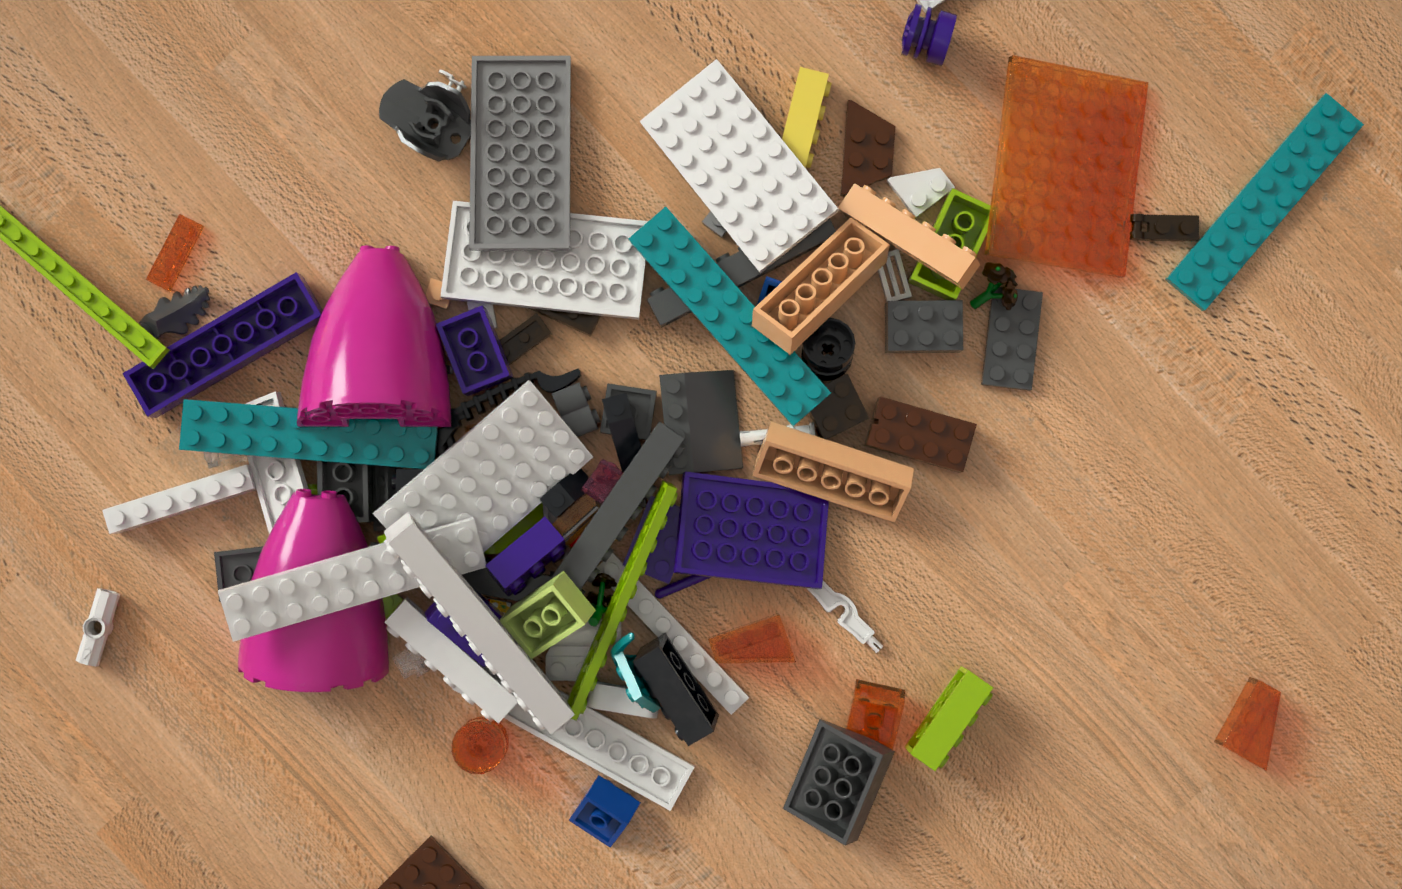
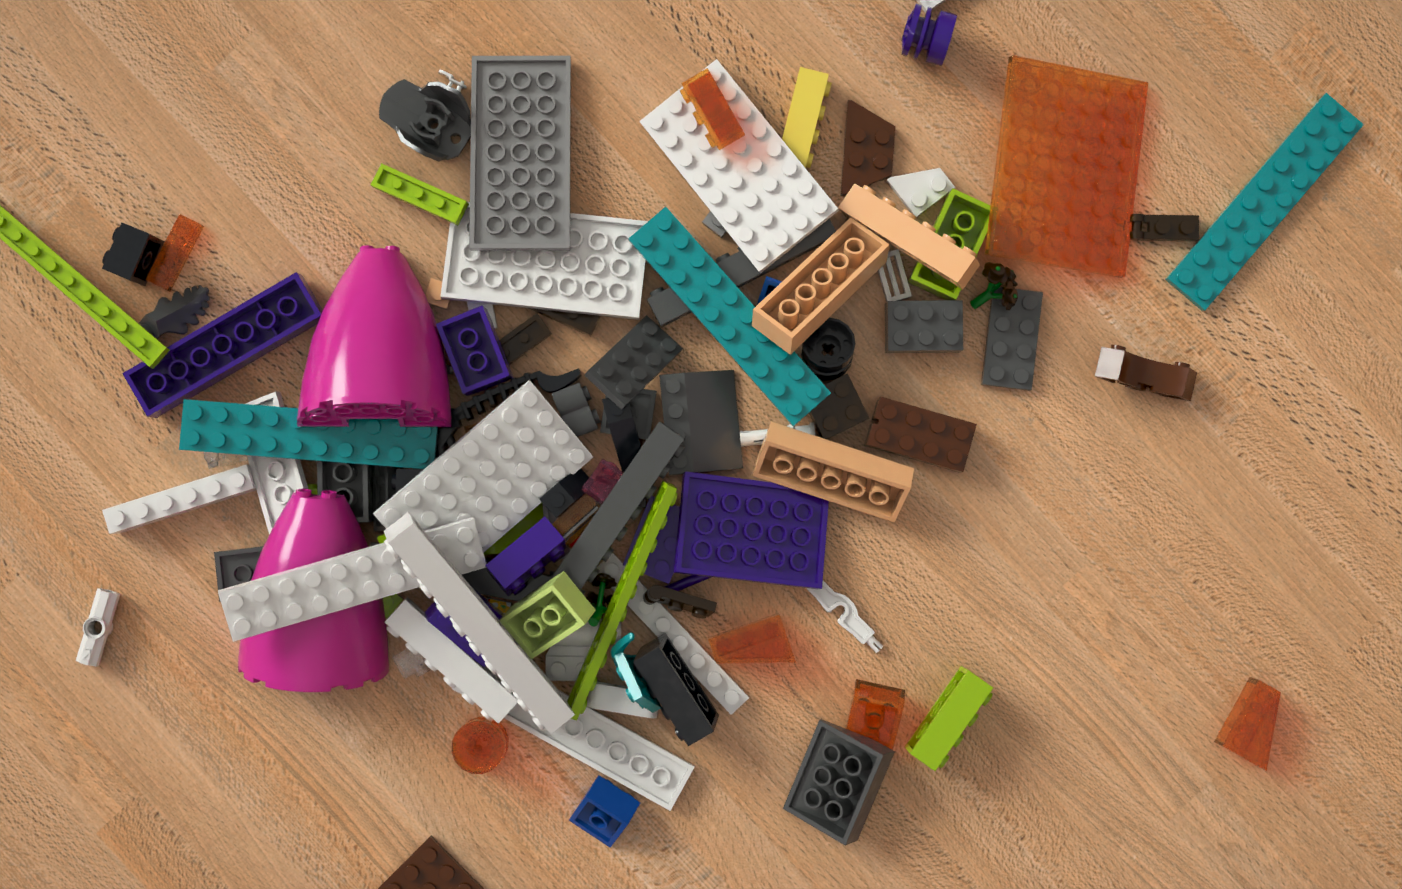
none -> black brick [102,222,164,286]
none -> lime plate [371,163,469,226]
none -> dark grey plate [584,315,683,410]
none -> dark brown plate [643,585,717,619]
none -> clear orange wedge [680,68,745,150]
none -> reddish brown brick [1095,345,1197,401]

